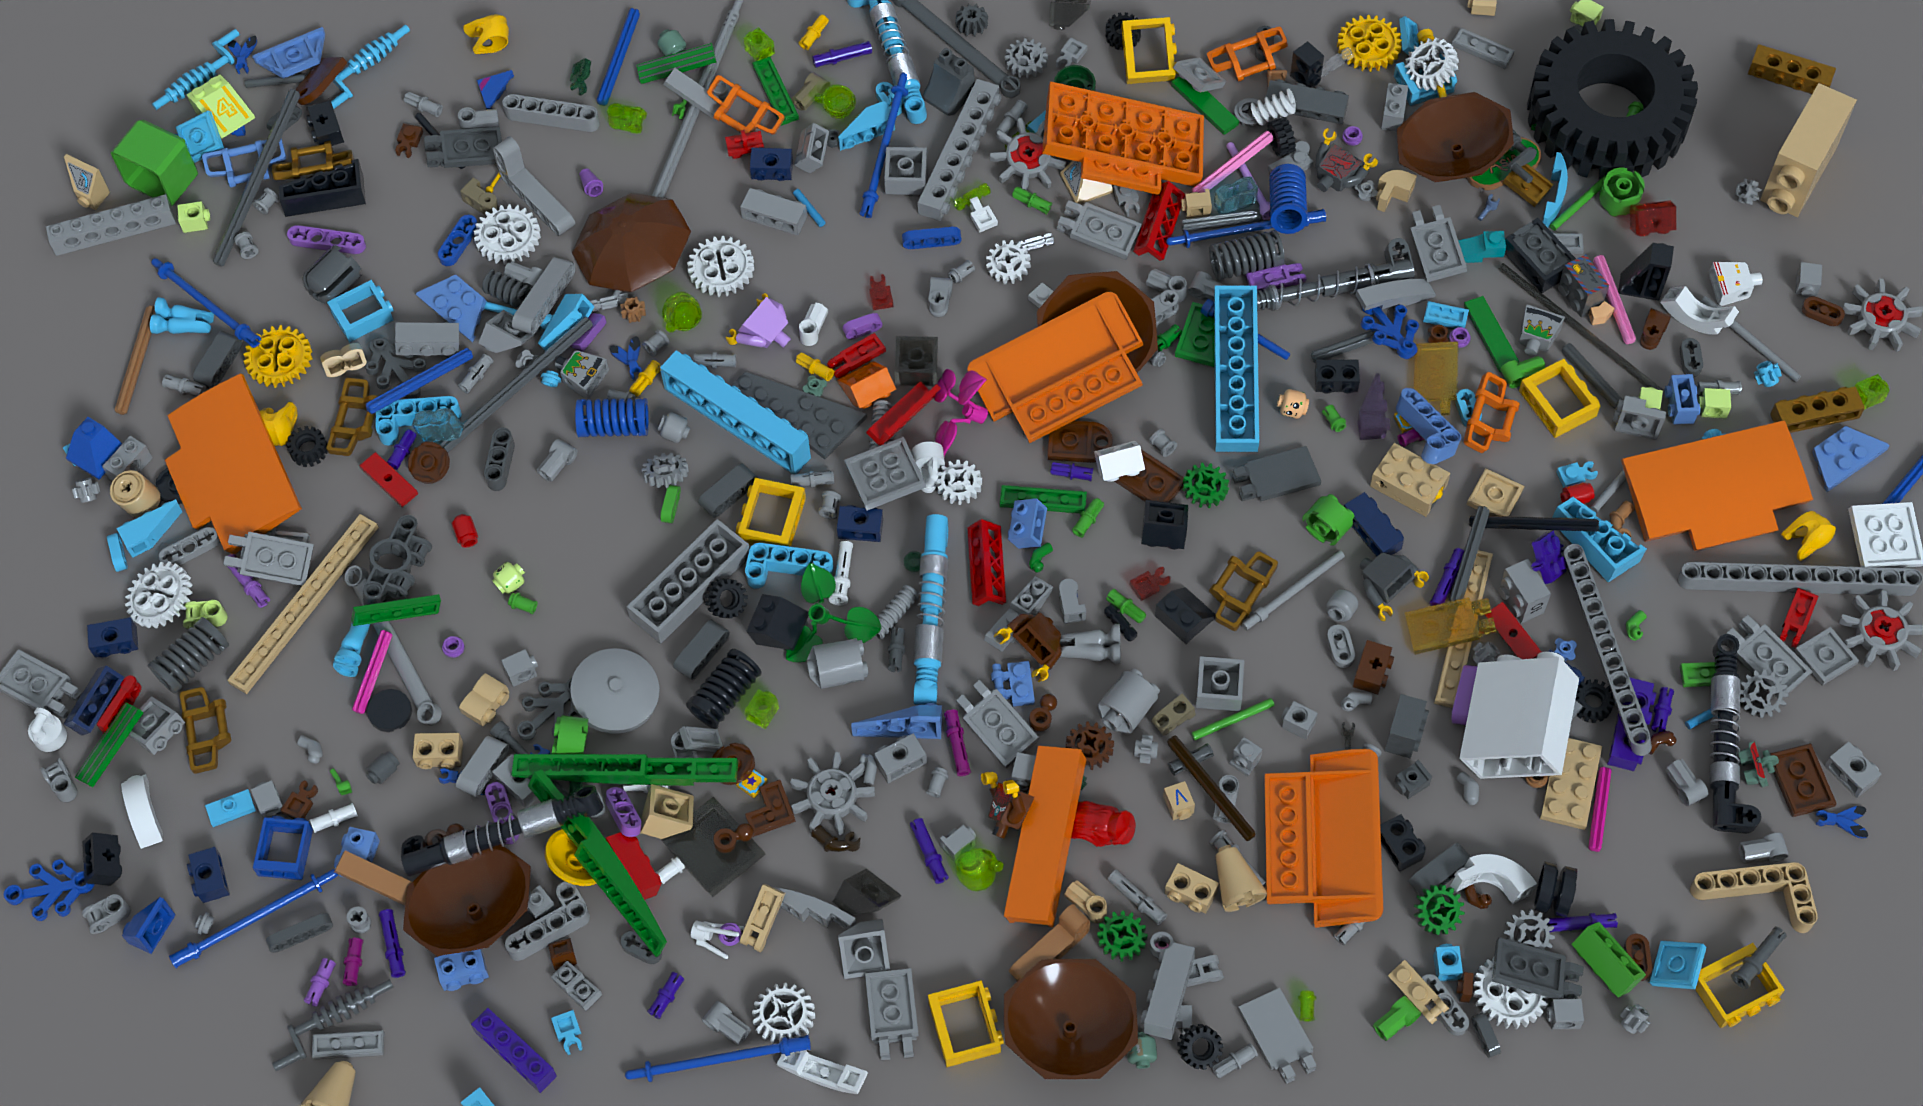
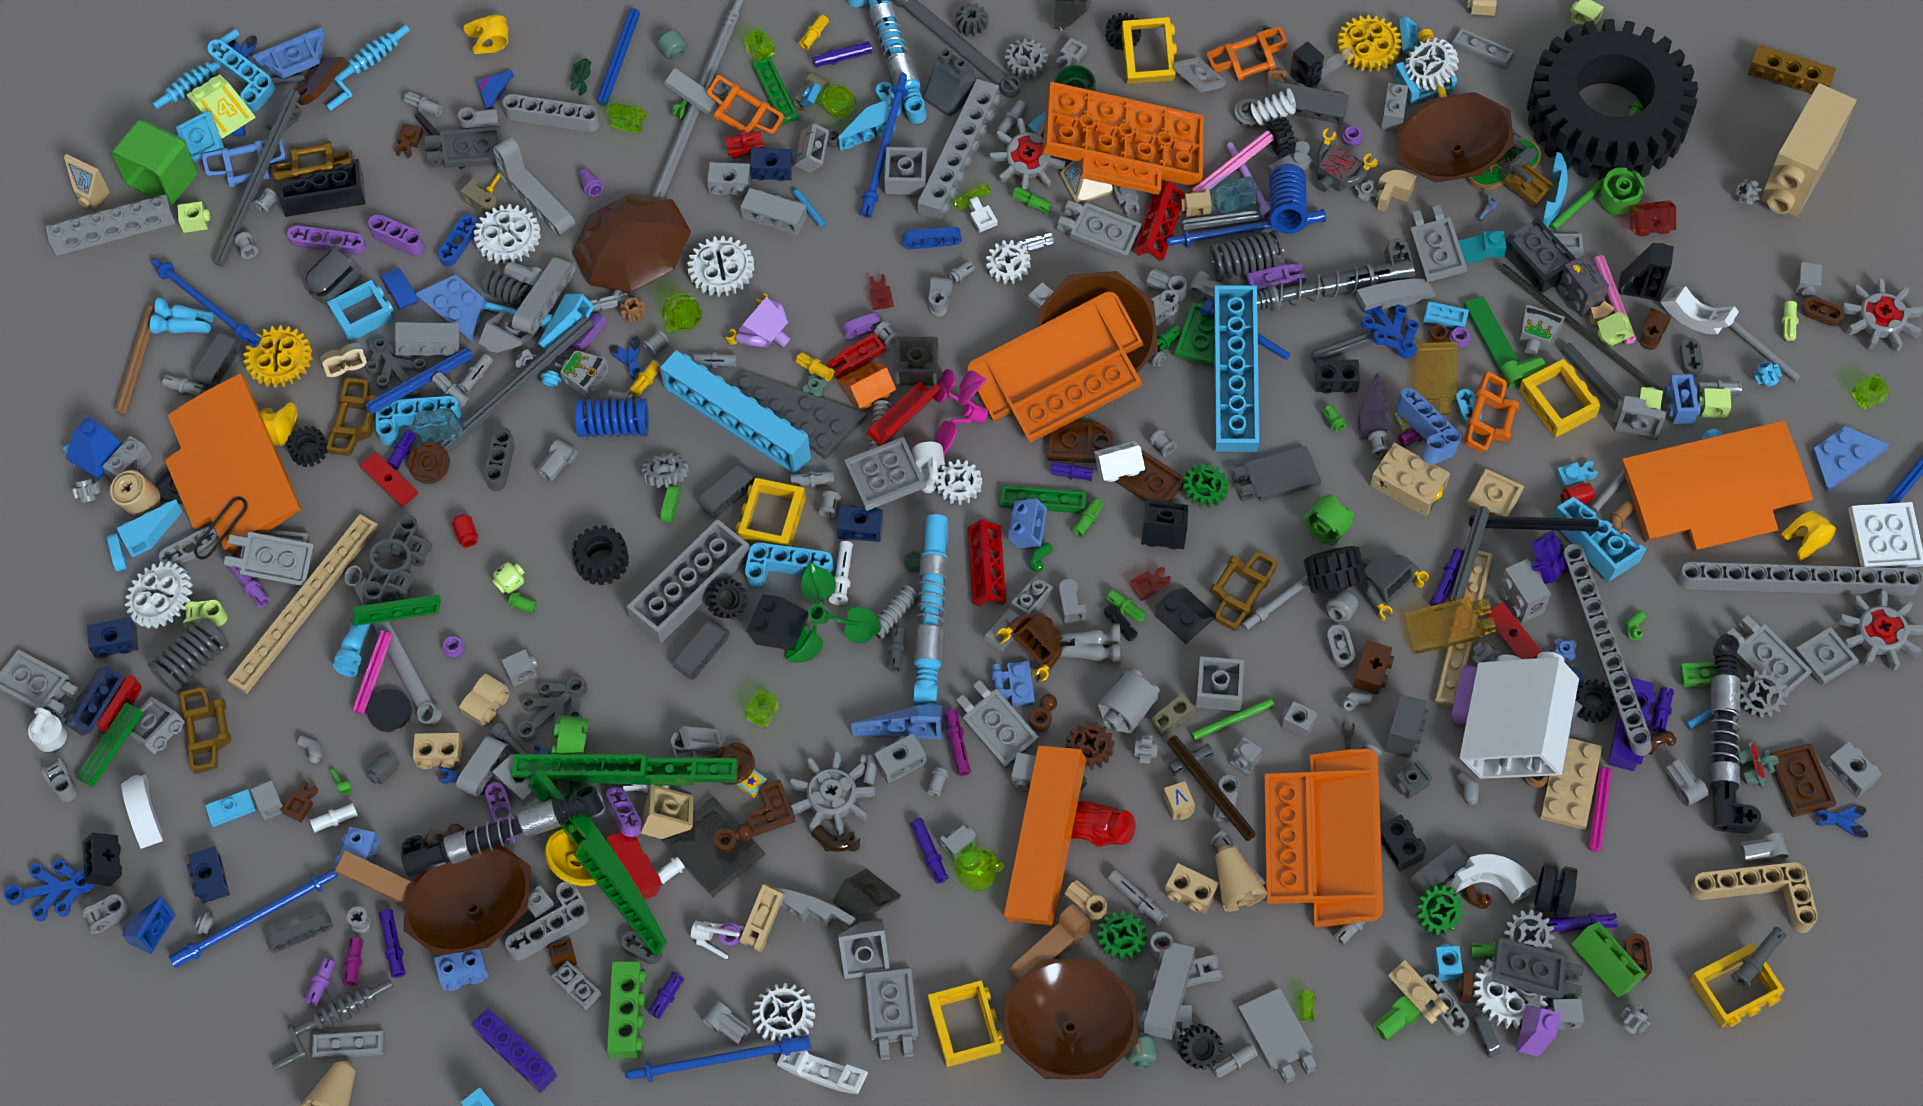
blue window [253,816,313,880] -> none
black brick [306,100,344,146] -> none
medium azure plate [551,1010,583,1055] -> none
light grey dish [570,648,660,734] -> none
green tile [637,43,717,84] -> none
light grey head [658,412,690,443] -> none
black piece [686,649,762,729] -> none
white piece [799,303,828,346] -> none
light grey cylinder [806,638,868,689] -> none
torso [981,772,1034,839] -> none
green tile [1171,76,1239,135] -> none
light nougat head [1277,389,1309,419] -> none
dark blue brick [1344,492,1404,557] -> none
medium azure tile [1649,941,1707,989] -> none
white torso [1709,262,1762,306] -> none
pearl gold brick [1770,386,1865,433] -> none
red hinge [1779,588,1819,648] -> none
none -> black piece [194,497,247,560]
none -> medium azure beam [207,39,275,112]
none -> medium lavender beam [368,215,425,256]
none -> blue slope [380,268,419,310]
none -> light grey axle [431,372,470,409]
none -> black tyre [572,525,629,585]
none -> bright green brick [607,962,646,1059]
none -> light grey brick [707,162,751,196]
none -> dark azure plate [800,83,821,108]
none -> light grey bush [874,321,901,348]
none -> black wheel [1303,546,1367,593]
none -> light grey bush [1368,430,1390,458]
none -> bright green pin [1471,941,1496,958]
none -> medium lavender slope [1516,1005,1561,1057]
none -> yellowish green brick [1597,311,1634,346]
none -> yellowish green axle [1781,301,1799,341]

